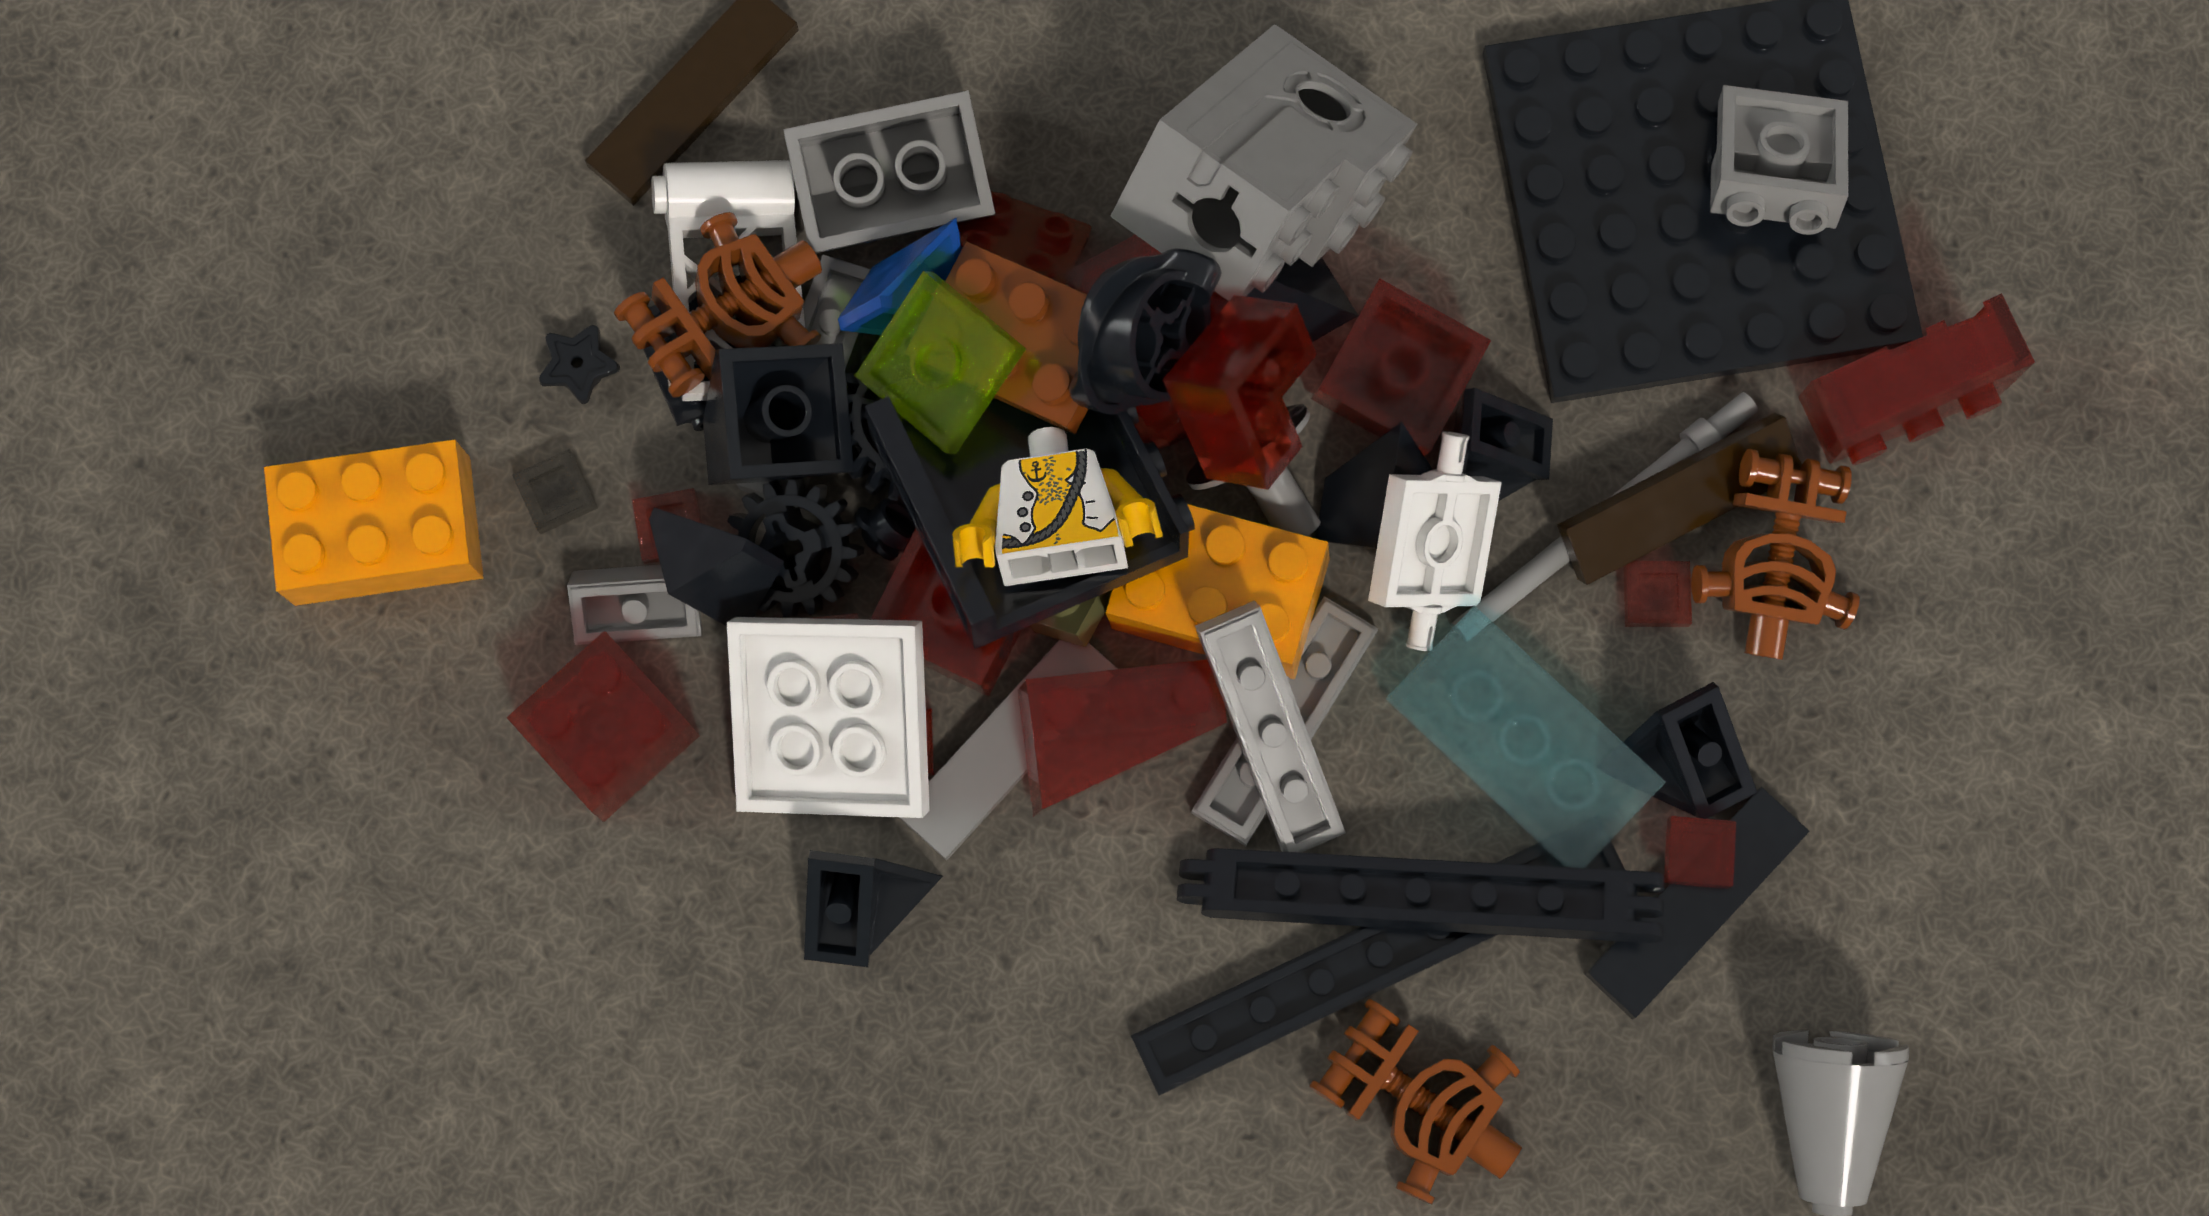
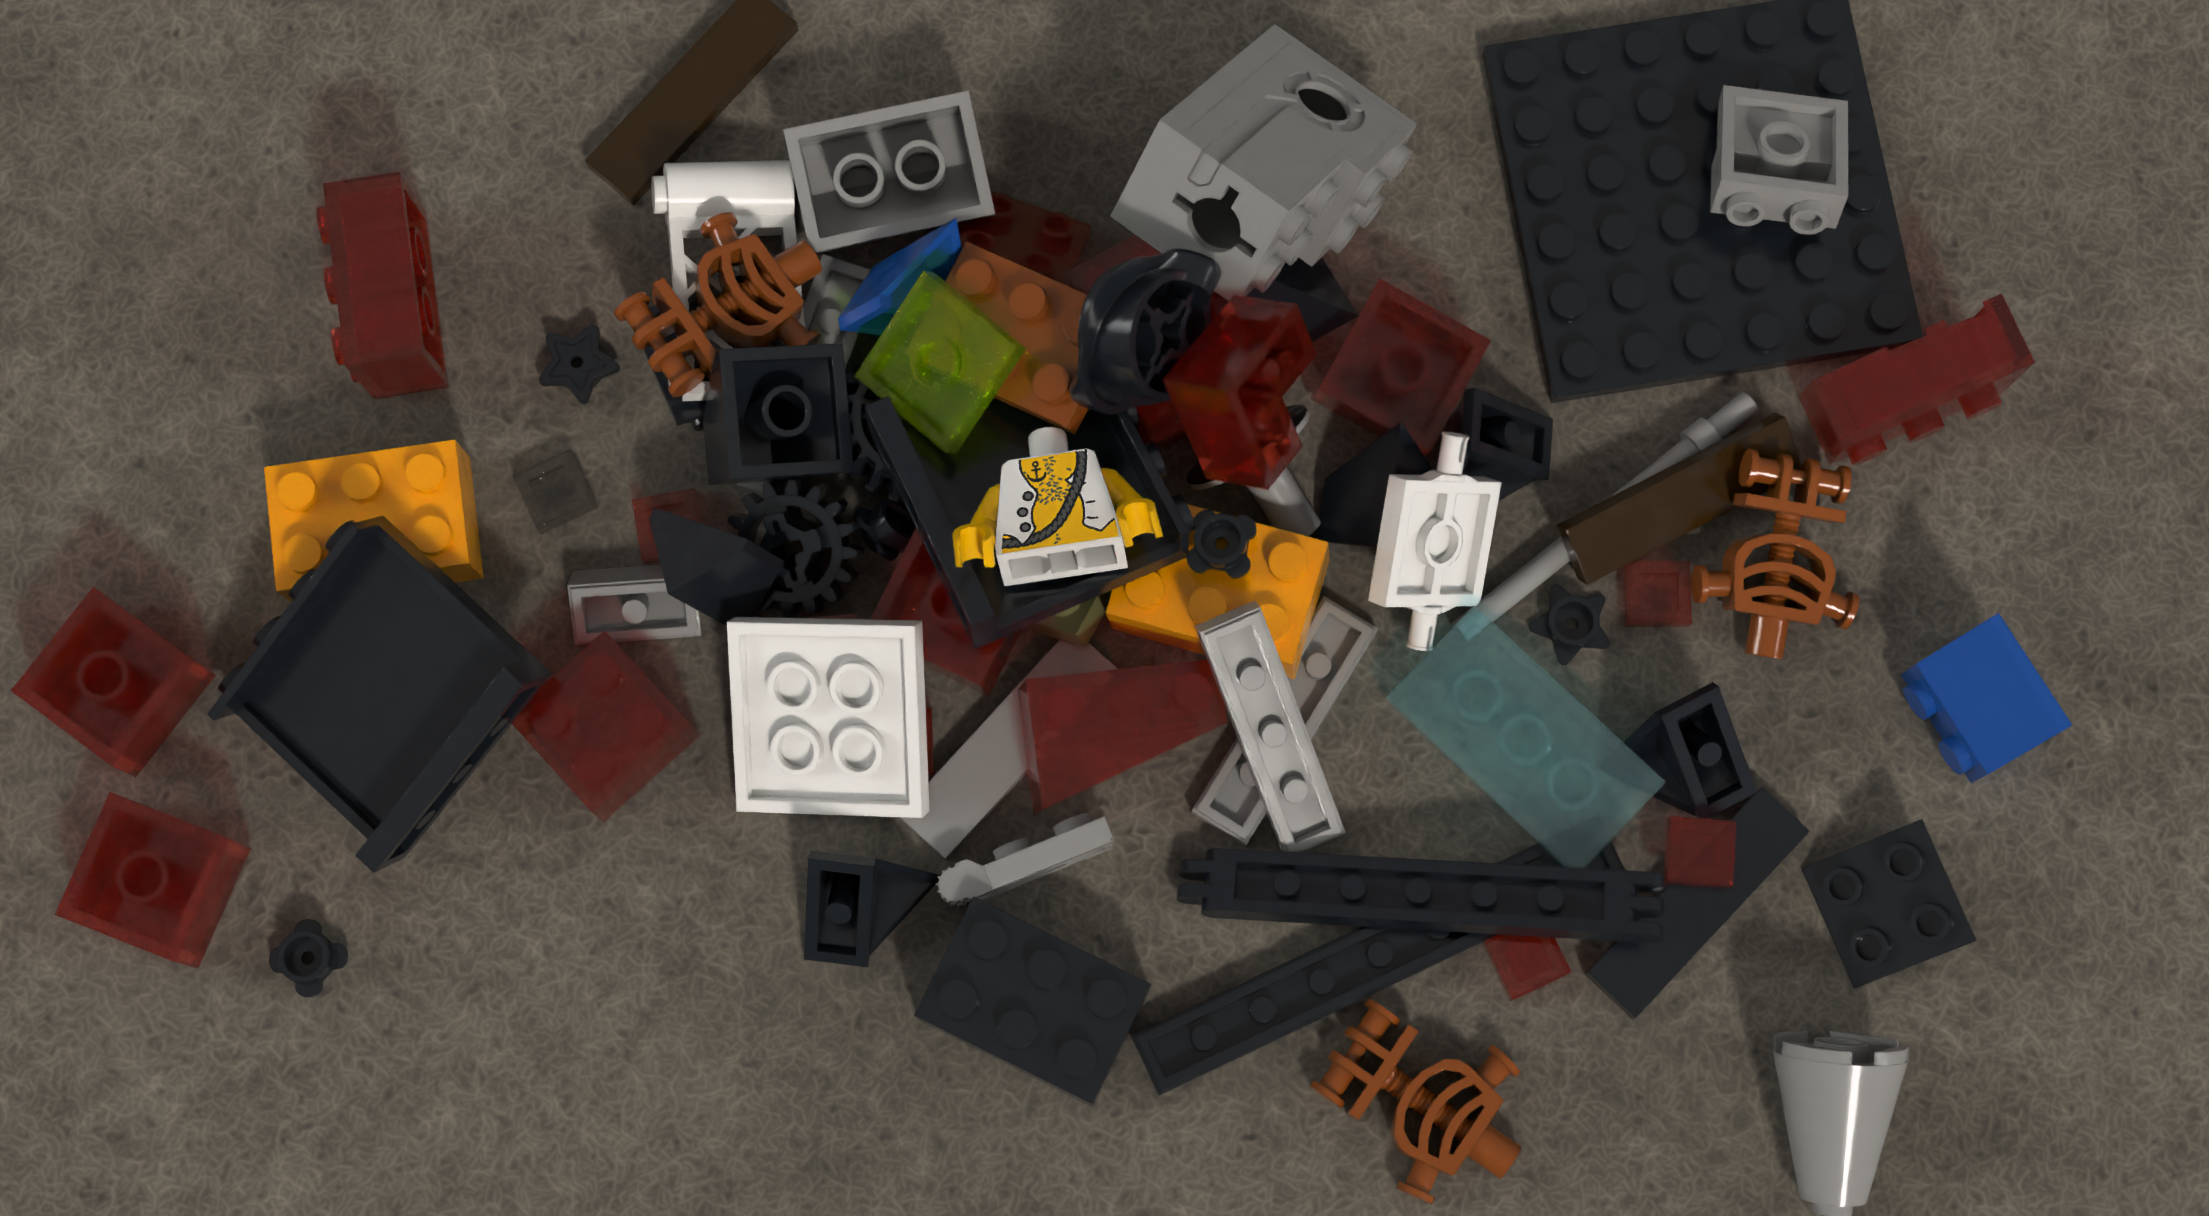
none -> clear red brick [11,587,216,777]
none -> clear red brick [55,792,251,969]
none -> black panel [207,516,552,873]
none -> black plate [269,919,348,997]
none -> clear red brick [317,171,449,399]
none -> black brick [914,896,1151,1107]
none -> light grey hinge [936,813,1114,909]
none -> black plate [1187,510,1257,579]
none -> clear red tile [1482,934,1572,1001]
none -> black plate [1529,584,1610,665]
none -> black hinge [1802,819,1977,989]
none -> blue slope [1901,613,2072,783]

